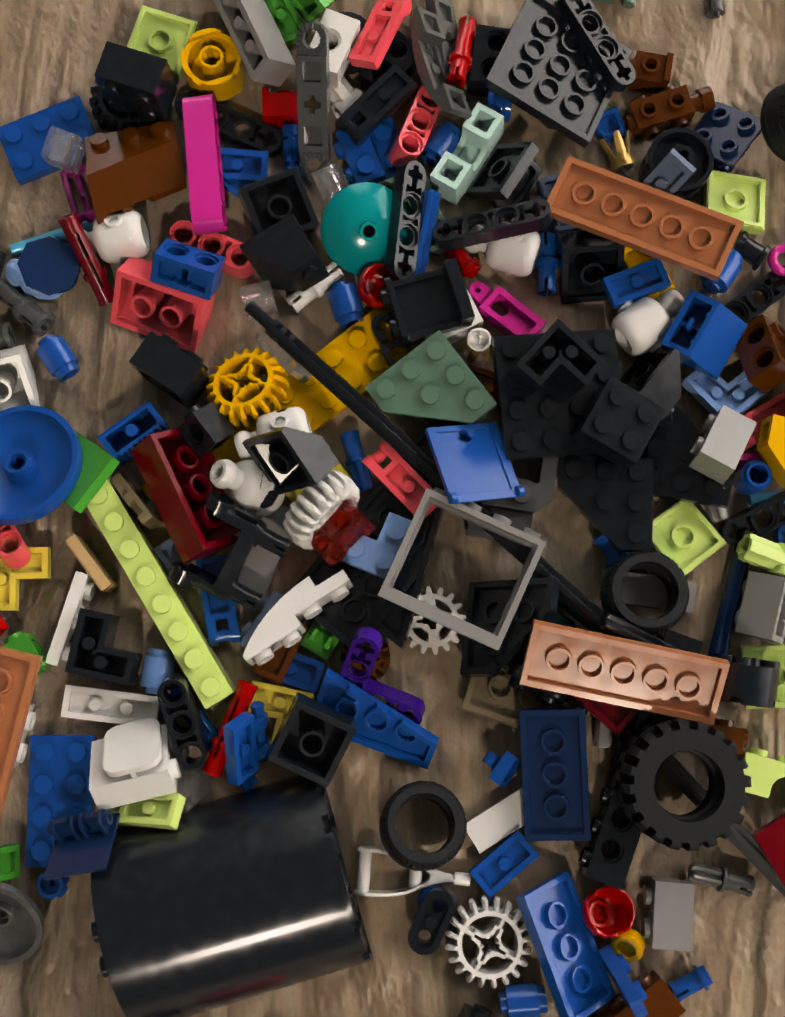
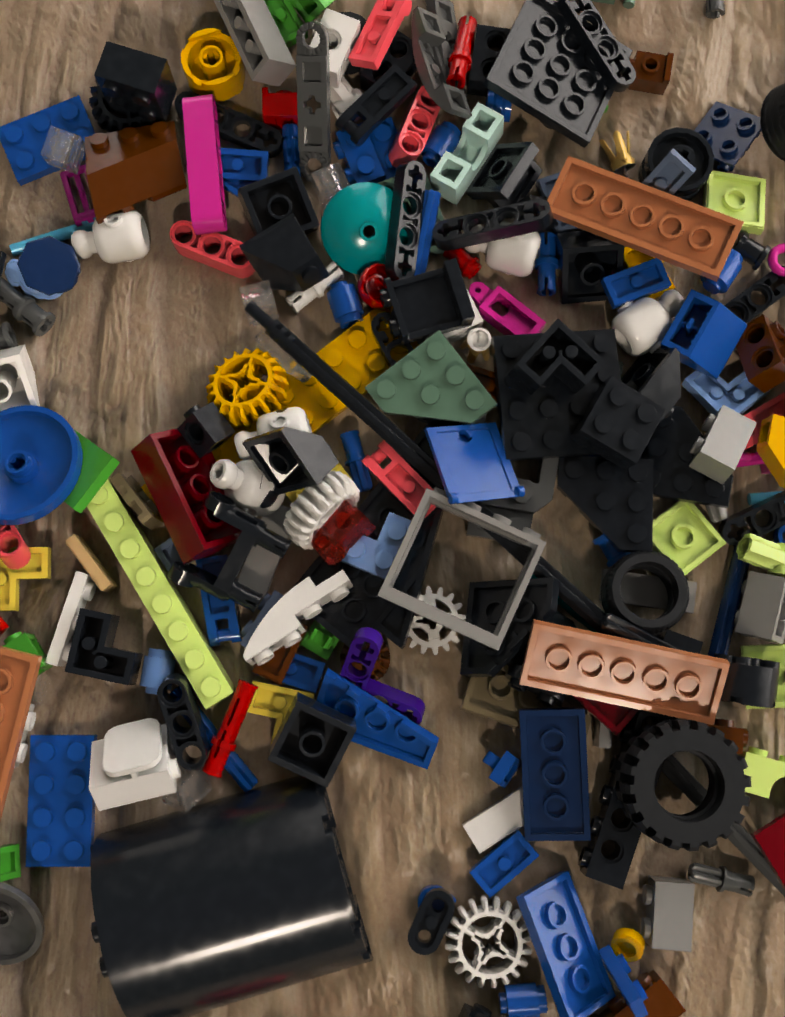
blue brick [36,334,80,382] -> none
blue plate [36,869,69,900] -> none
dark blue hinge [43,809,121,880] -> none
dark red pin [57,212,114,306] -> none
white plate [60,684,161,724] -> none
blue brick [97,400,171,466] -> none
yellowish green plate [106,793,186,830] -> none
coral slope [110,257,216,353] -> none
yellowish green plate [127,5,199,80] -> none
black brick [129,331,210,409] -> none
blue brick [150,238,226,300] -> none
blue plate [223,701,270,786] -> none
white piece [354,846,471,897] -> none
black tyre [379,781,467,871] -> none
red hair [581,885,636,939] -> none
blue tile [594,107,627,143] -> none
reddish brown brick [623,85,715,141] -> none
blue pin [668,965,713,1002] -> none
blue brick [733,460,772,495] -> none

